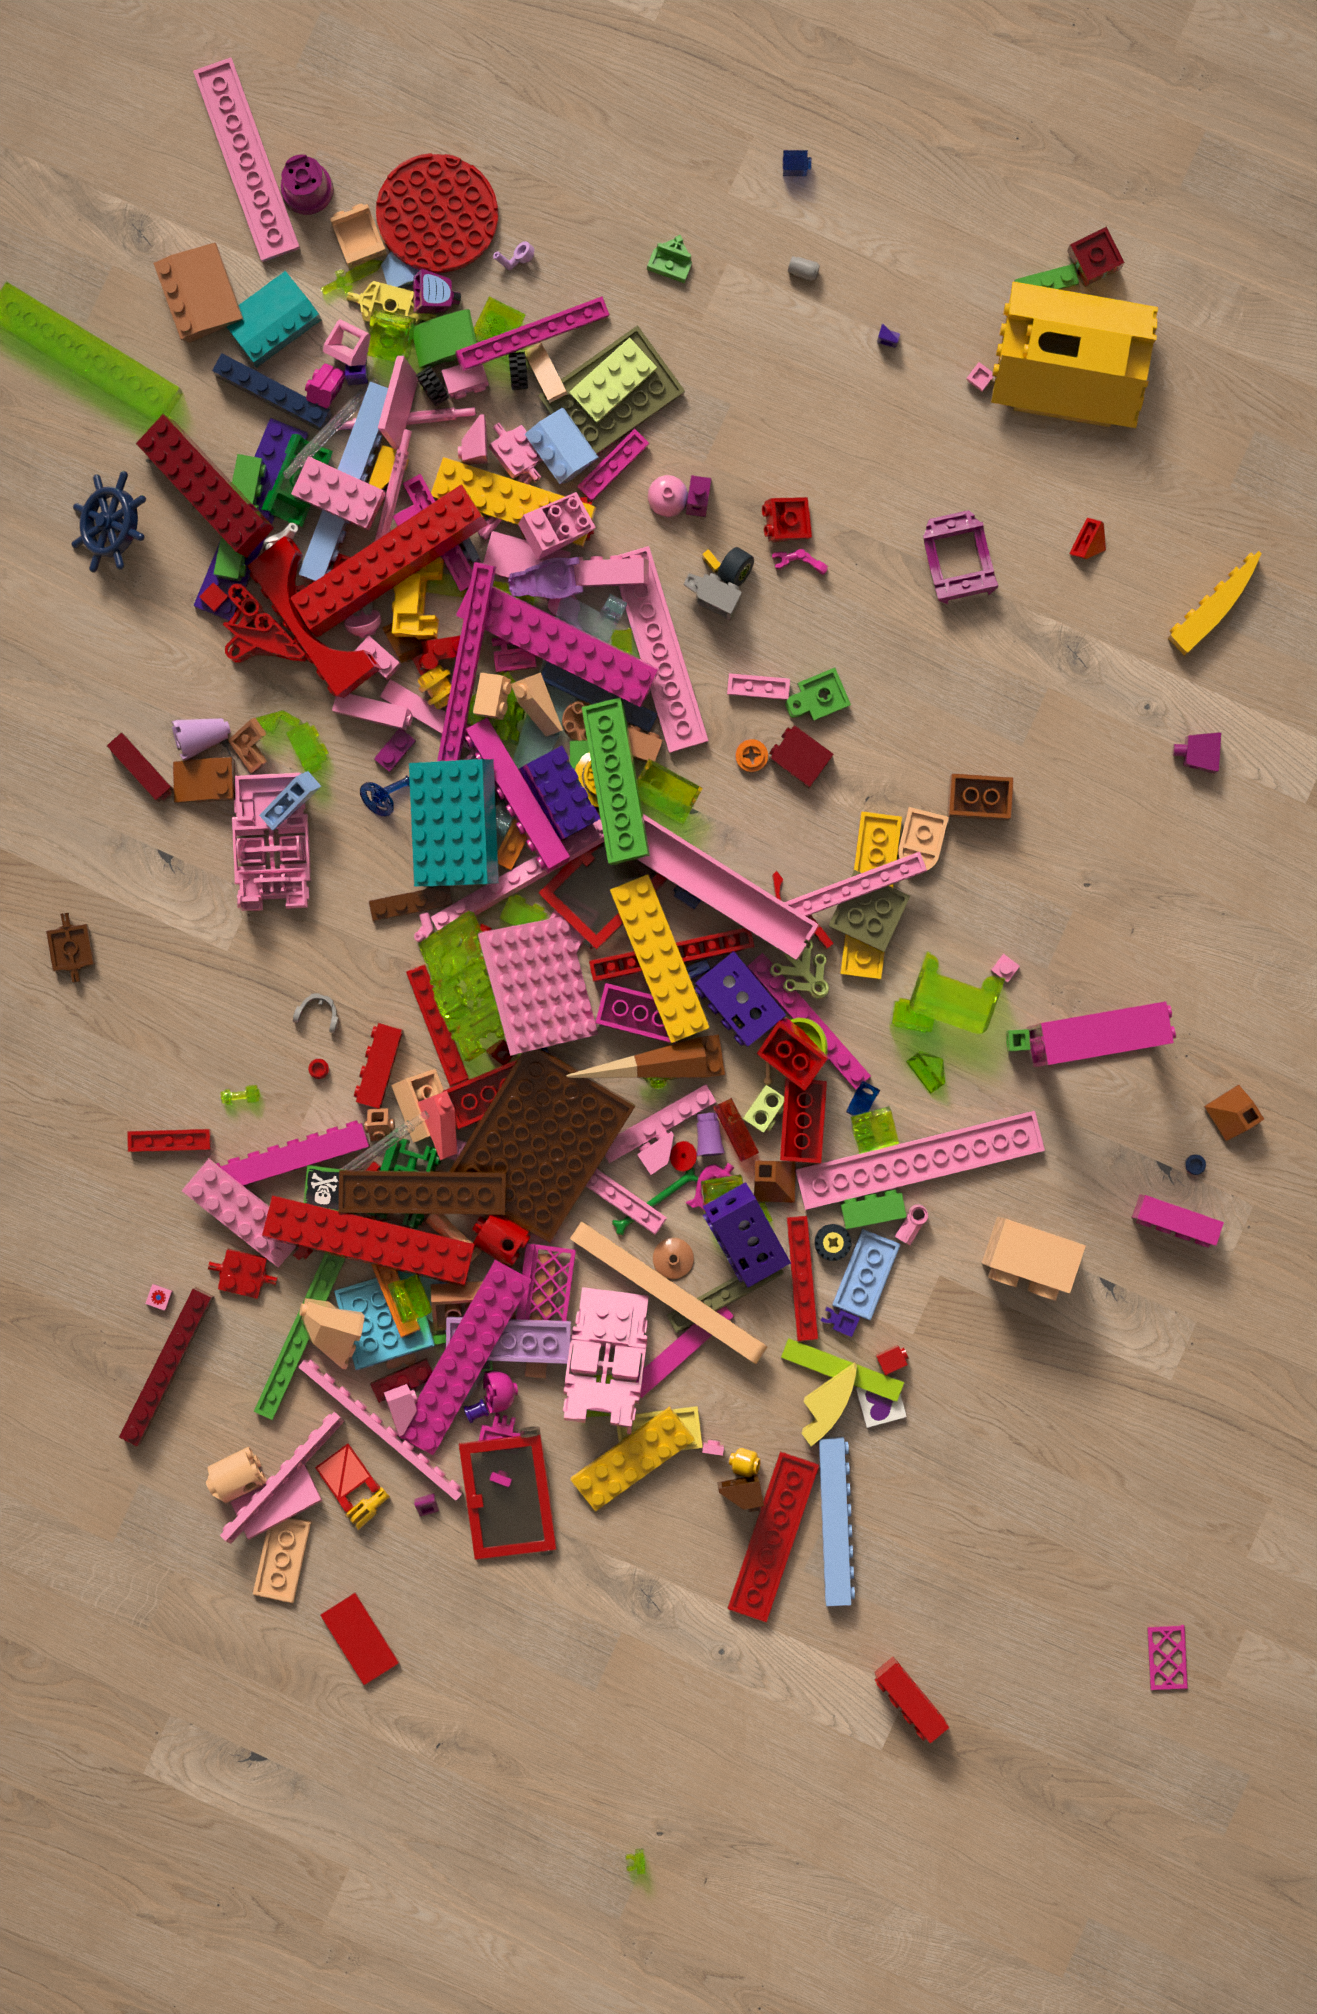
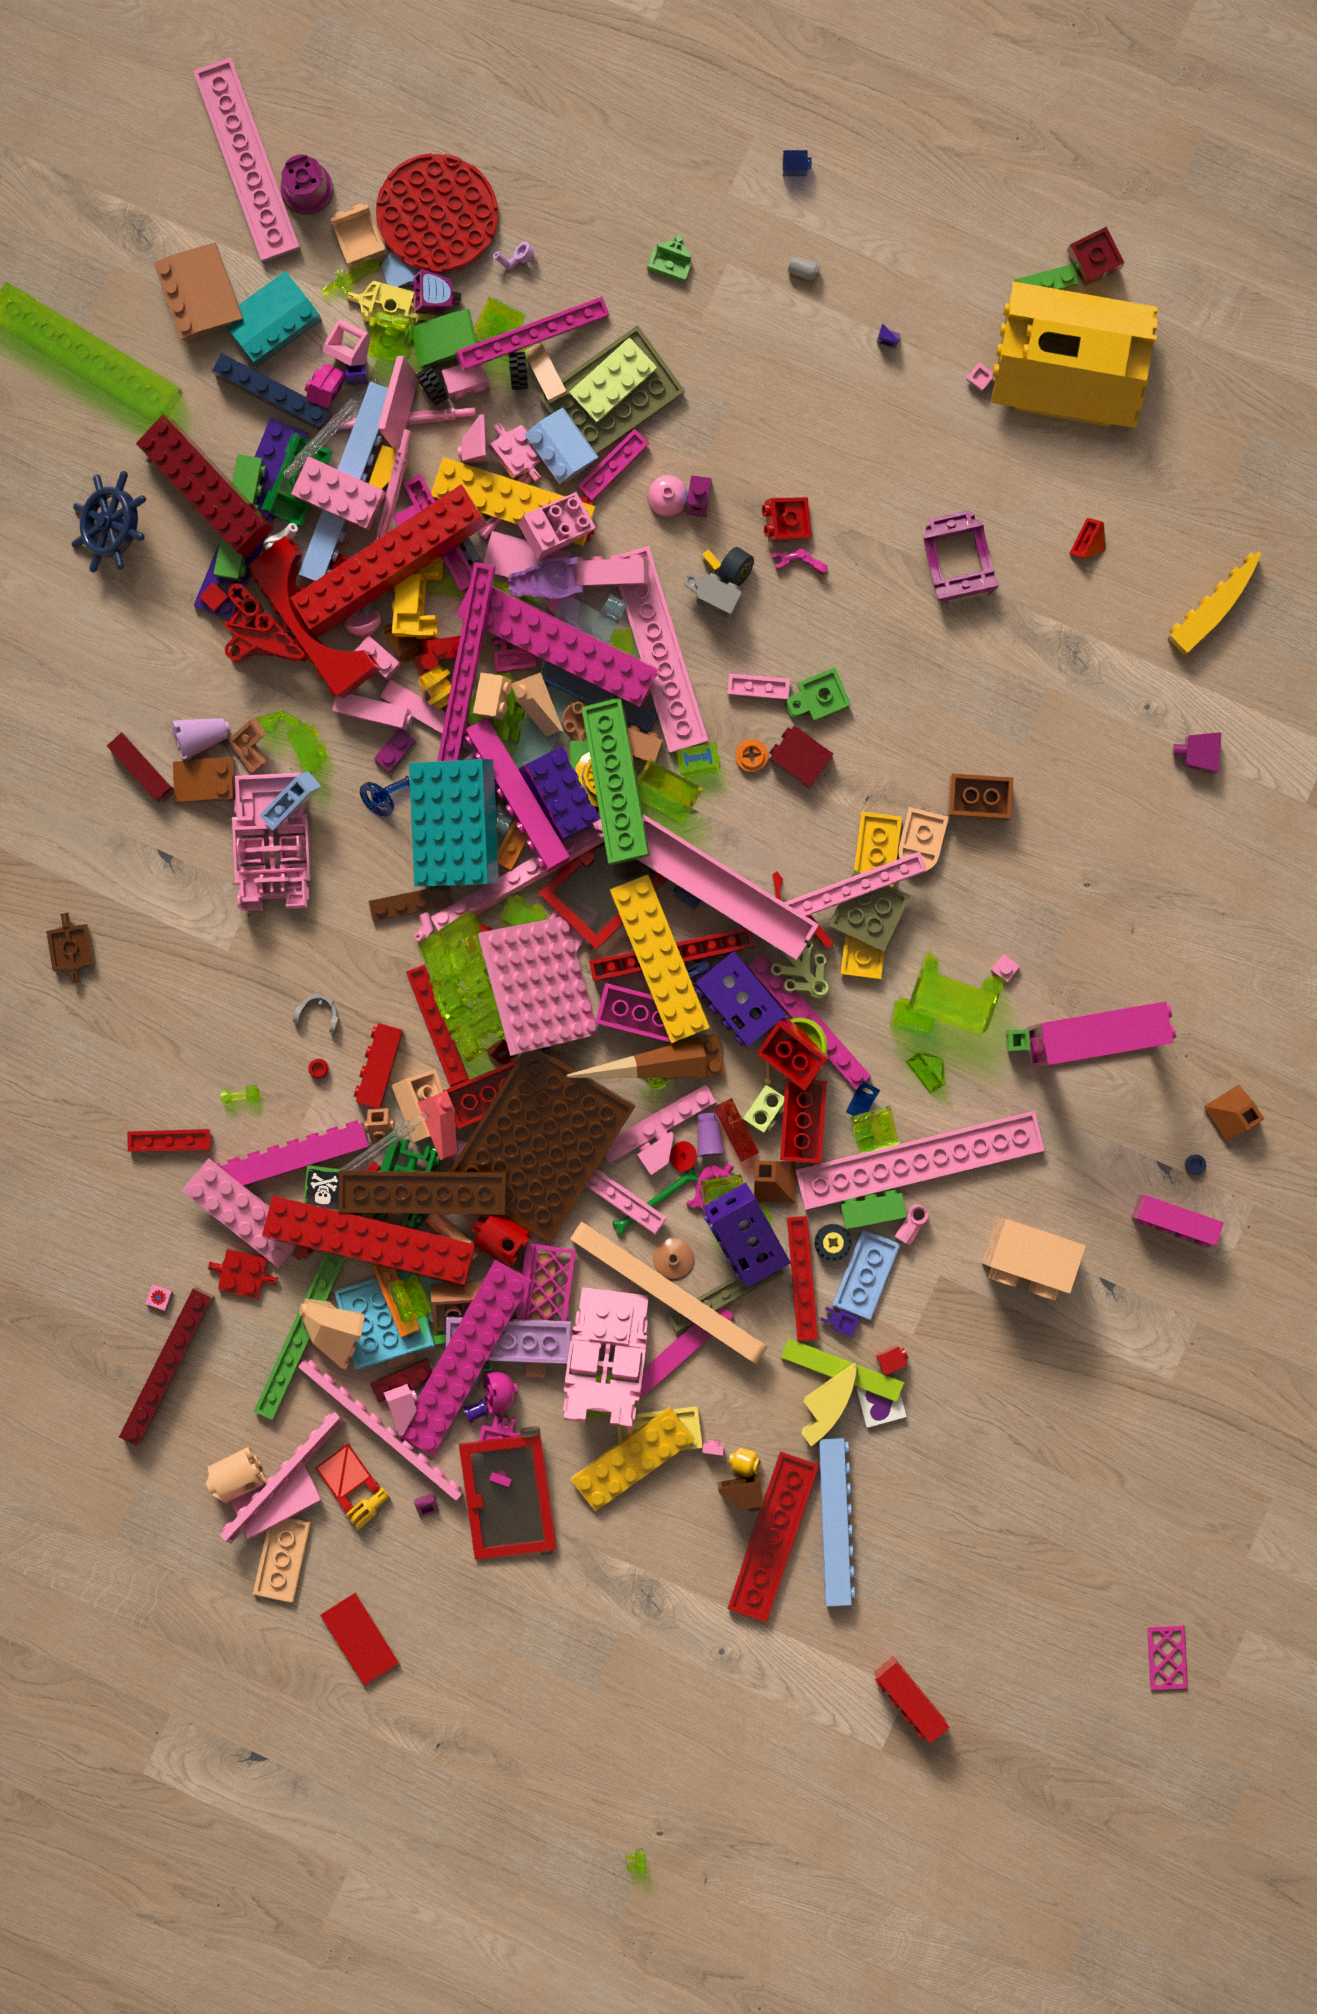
none -> clear neon green brick [676,742,721,778]

